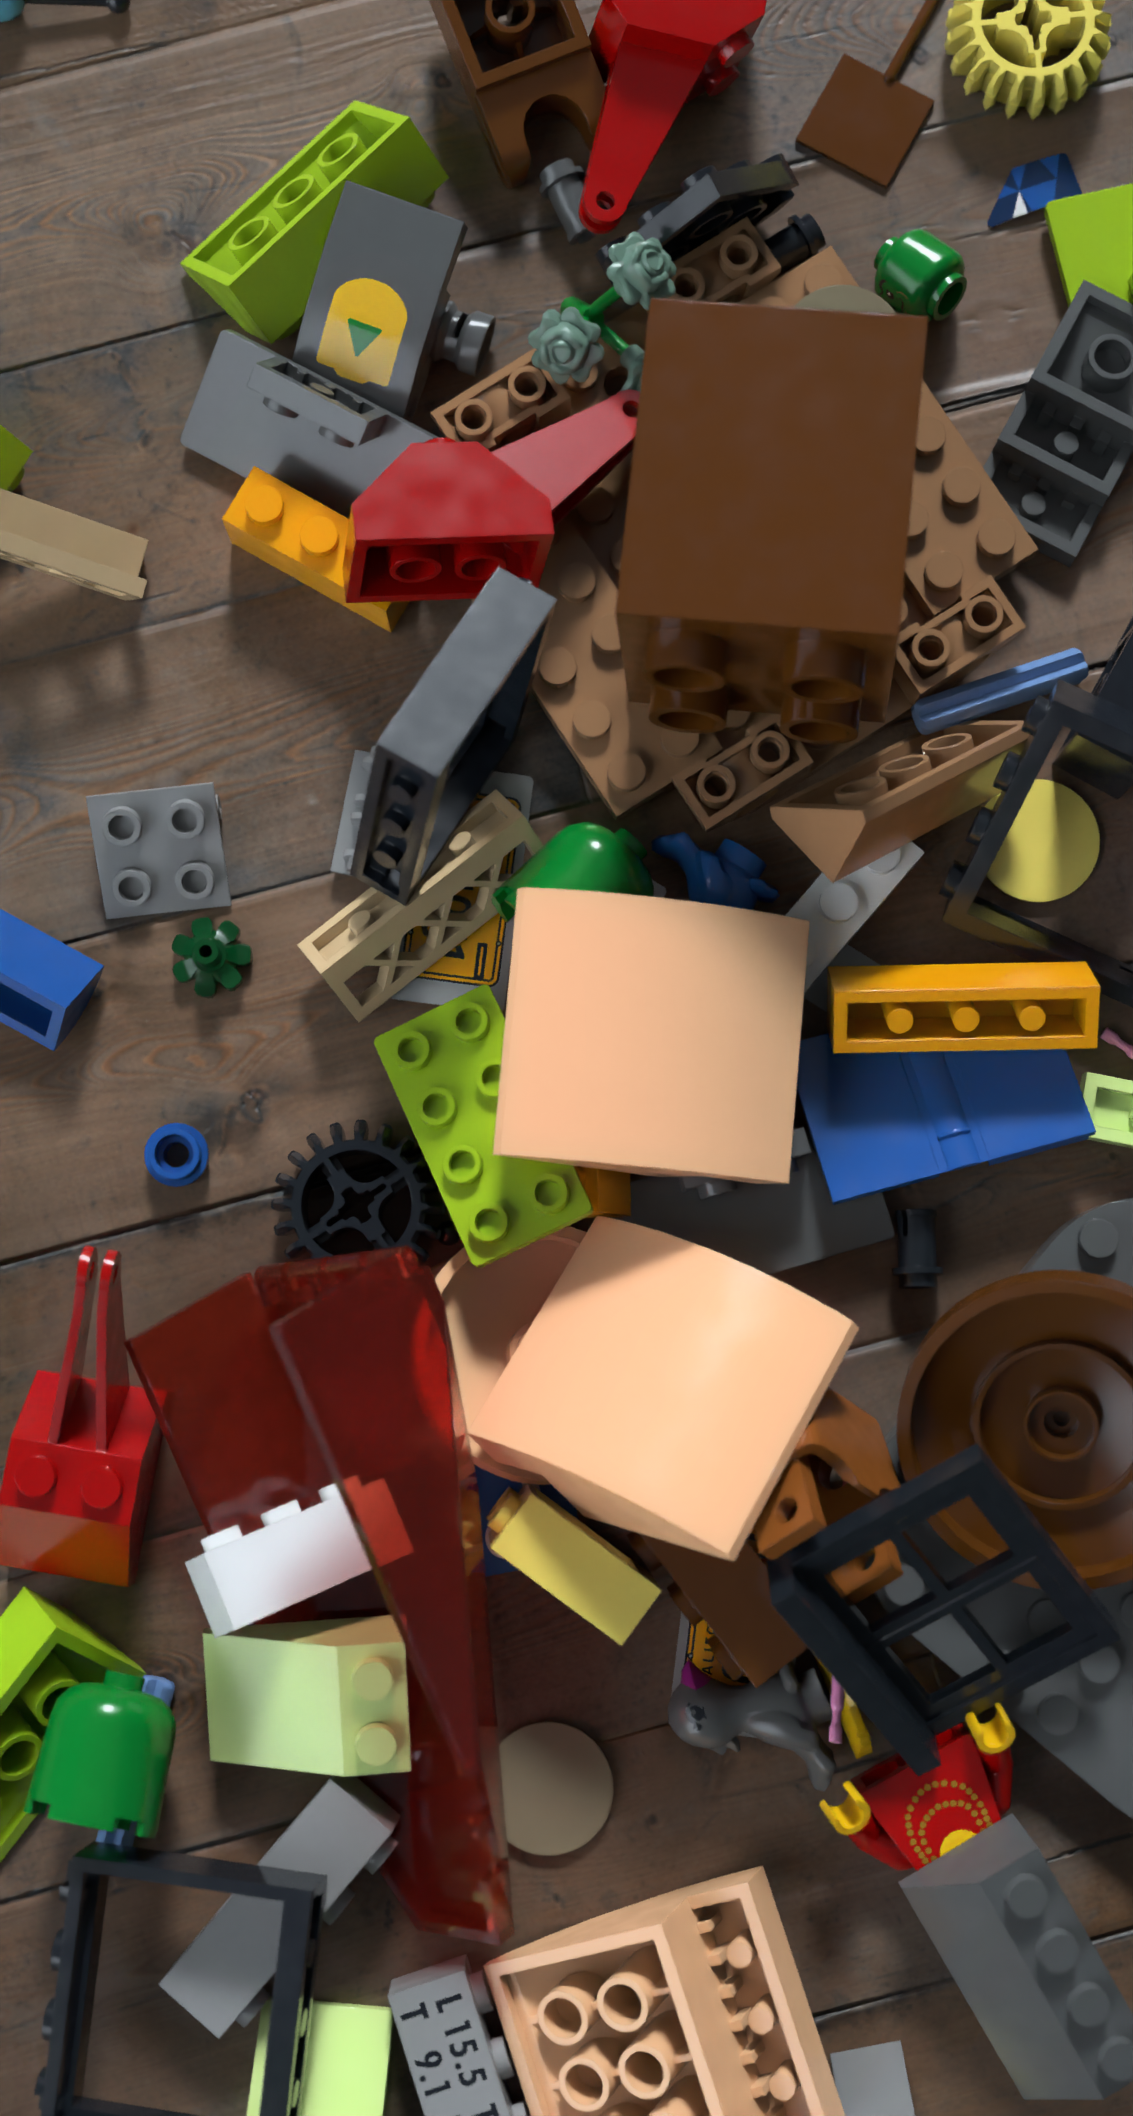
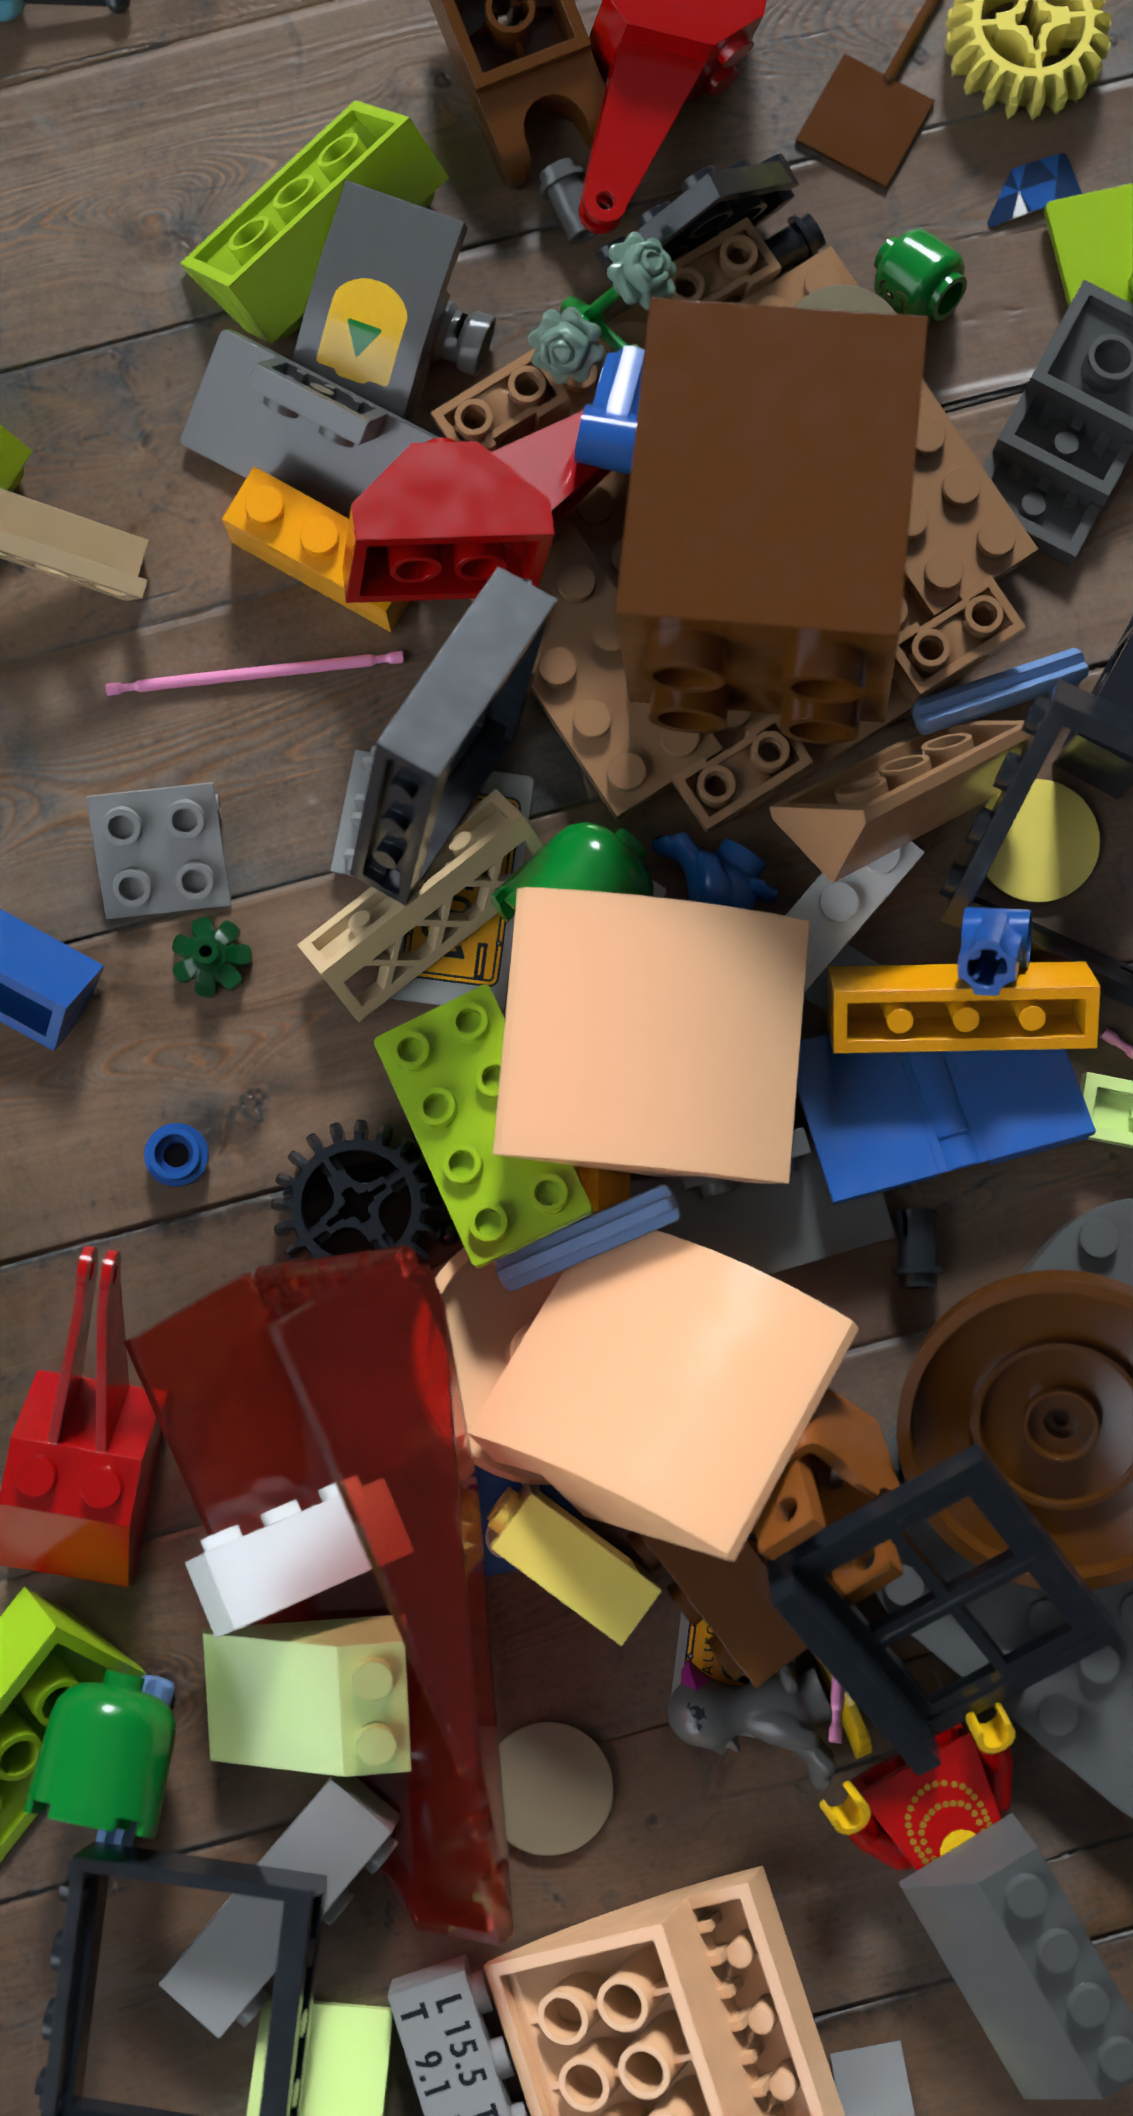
none -> bright pink piece [106,650,404,696]
none -> medium blue axle [495,1184,681,1291]
none -> blue piece [574,345,644,475]
none -> blue piece [958,907,1032,996]

